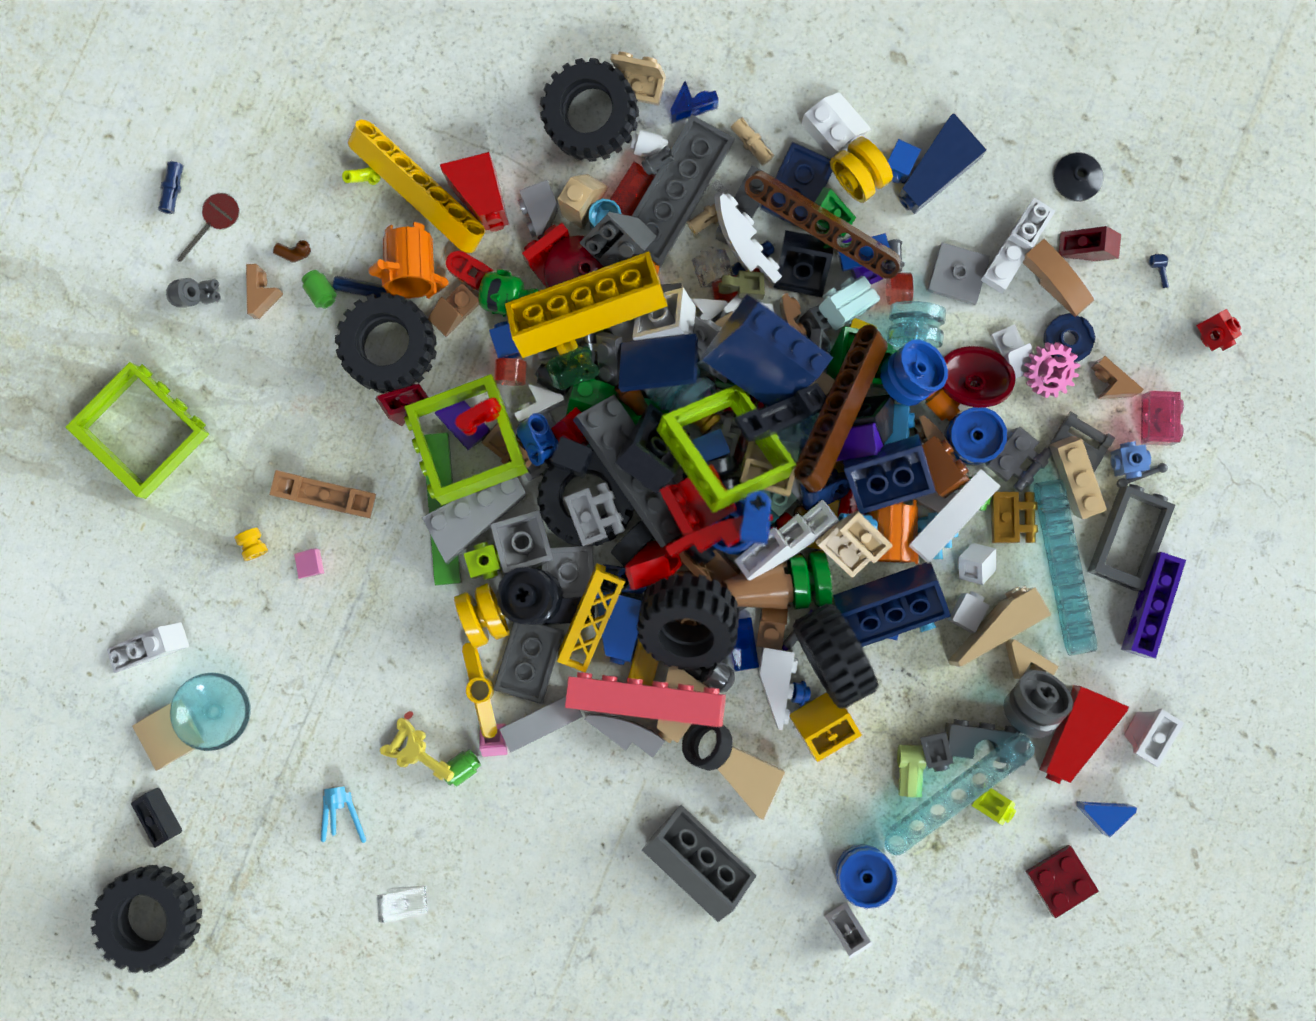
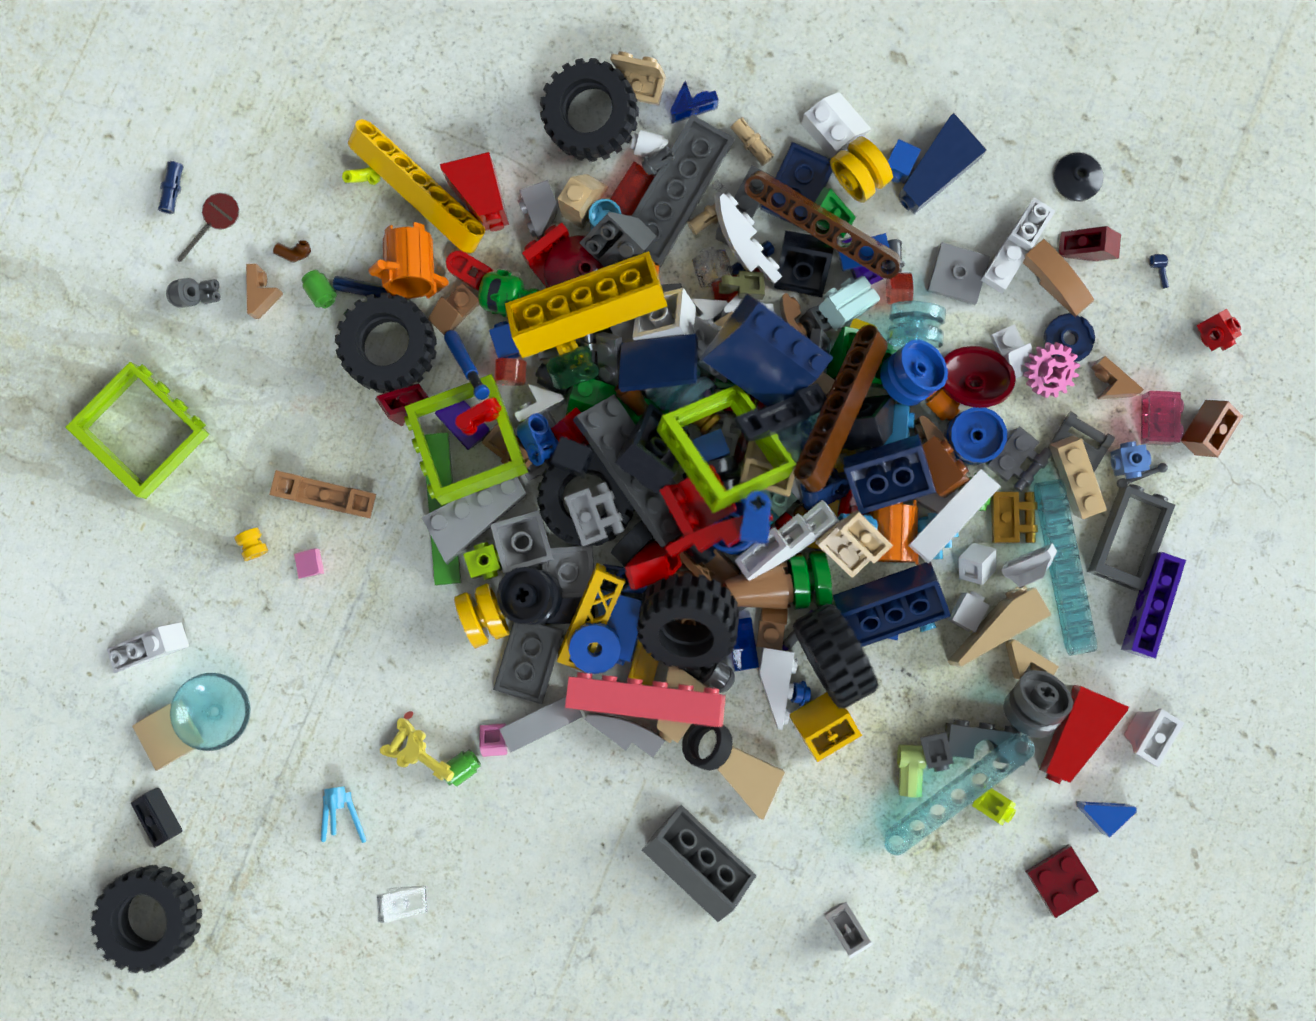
yellow piece [462,642,497,738] -> none
blue wheel [835,844,897,909] -> none
dark purple slope [836,423,883,461] -> none
none -> blue piece [444,330,490,400]
none -> blue tile [569,623,621,674]
none -> white slope [1001,543,1057,588]
none -> dark orange brick [1180,400,1243,458]

